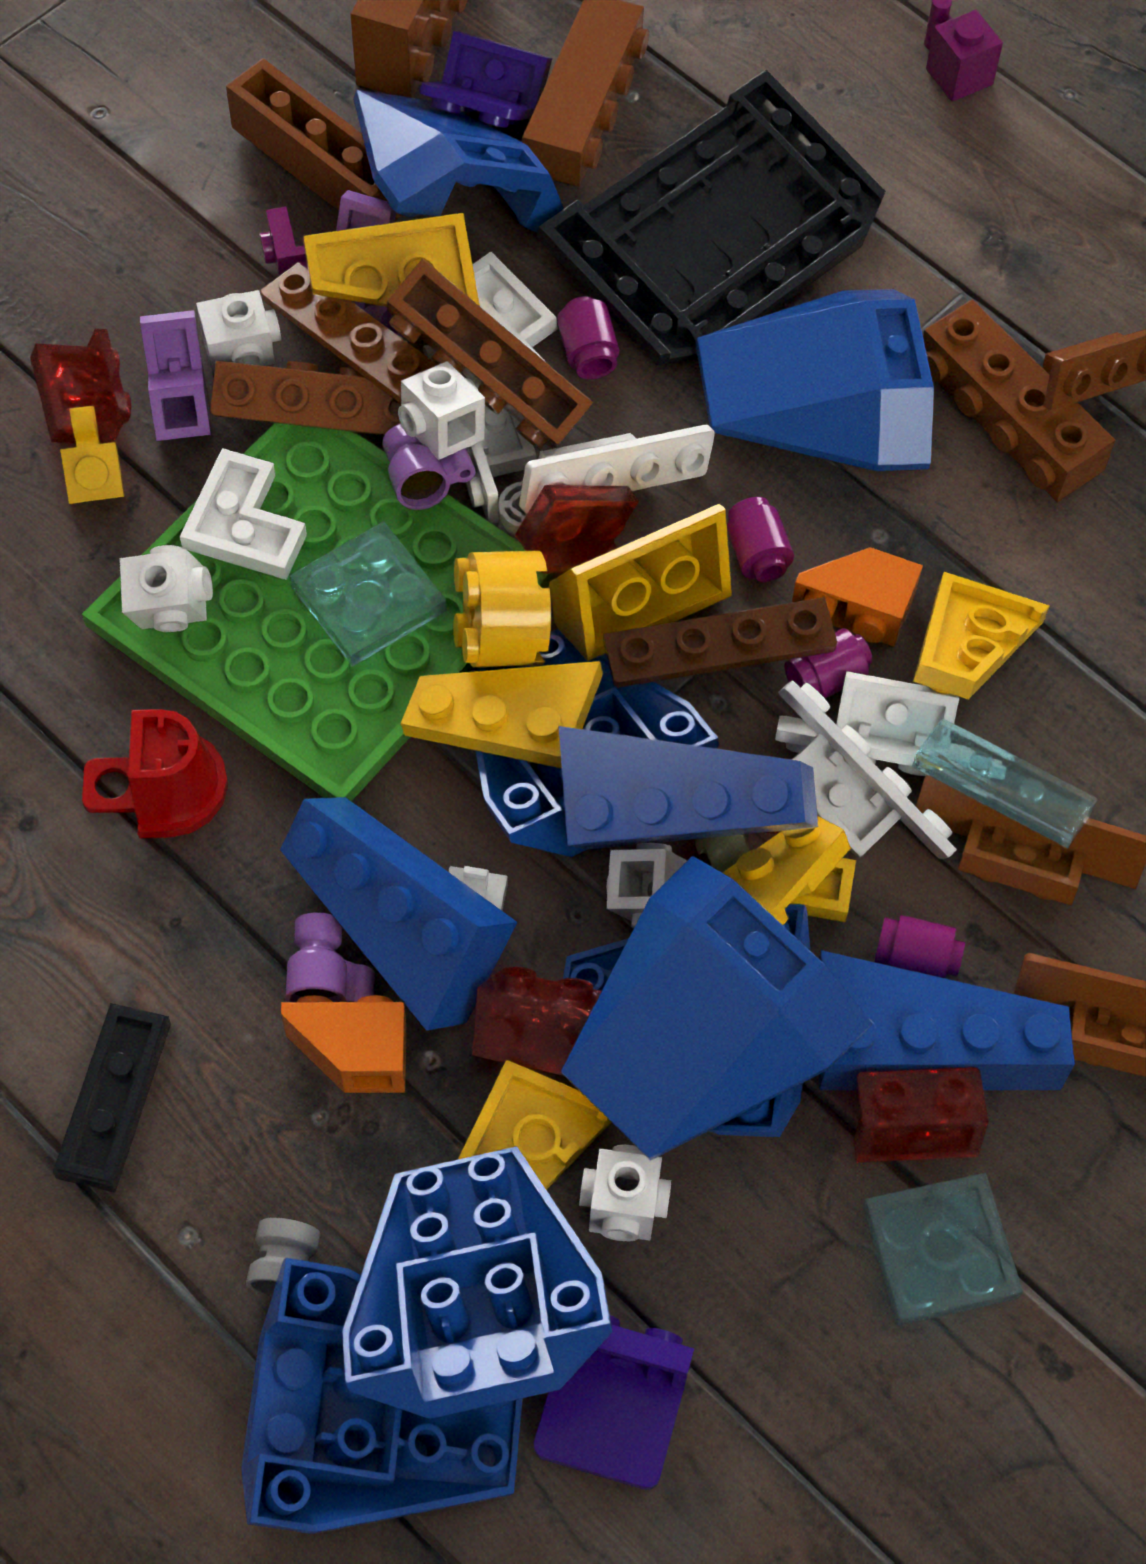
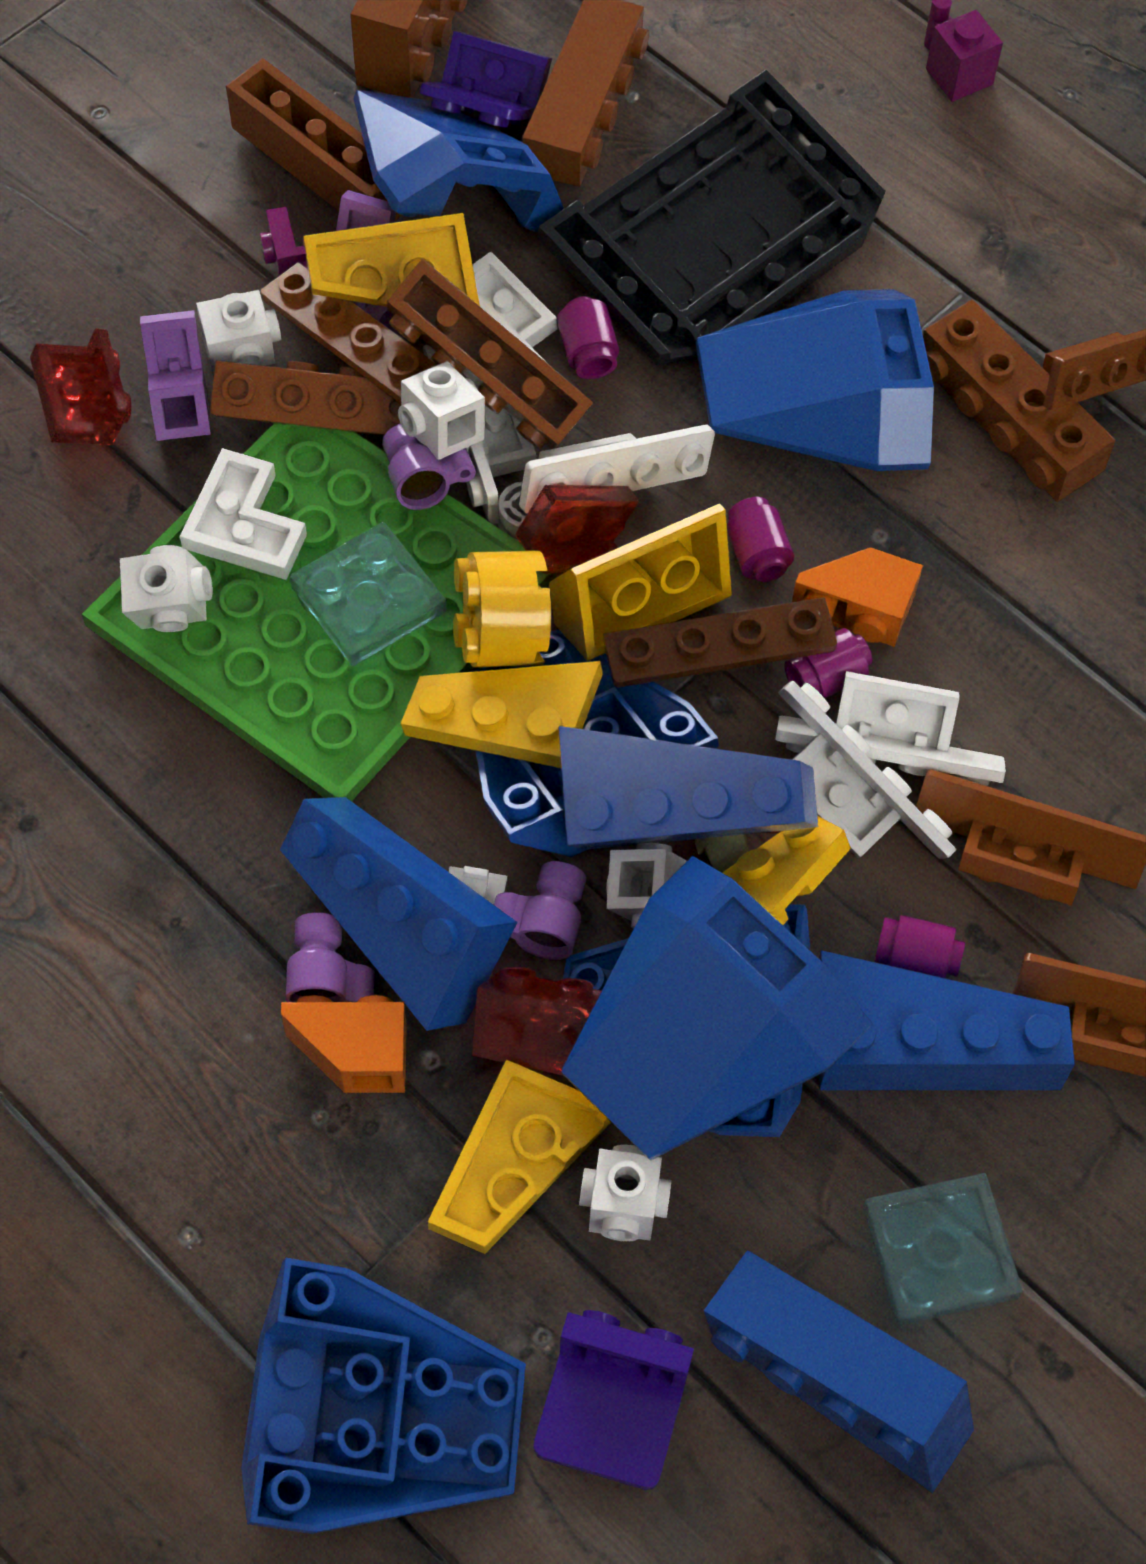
black tile [53,1003,171,1193] -> none
yellow plate [60,406,125,504] -> none
red container [82,709,228,838] -> none
light grey wheel [246,1218,321,1297] -> none
blue wedge [342,1146,612,1419] -> none
yellow plate [790,858,856,922] -> none
clear red bracket [854,1067,989,1162] -> none
clear light blue tile [912,718,1098,848] -> none
yellow wing [913,572,1050,700] -> none
none -> medium lavender piece [494,861,587,960]
none -> blue wedge [704,1250,974,1493]

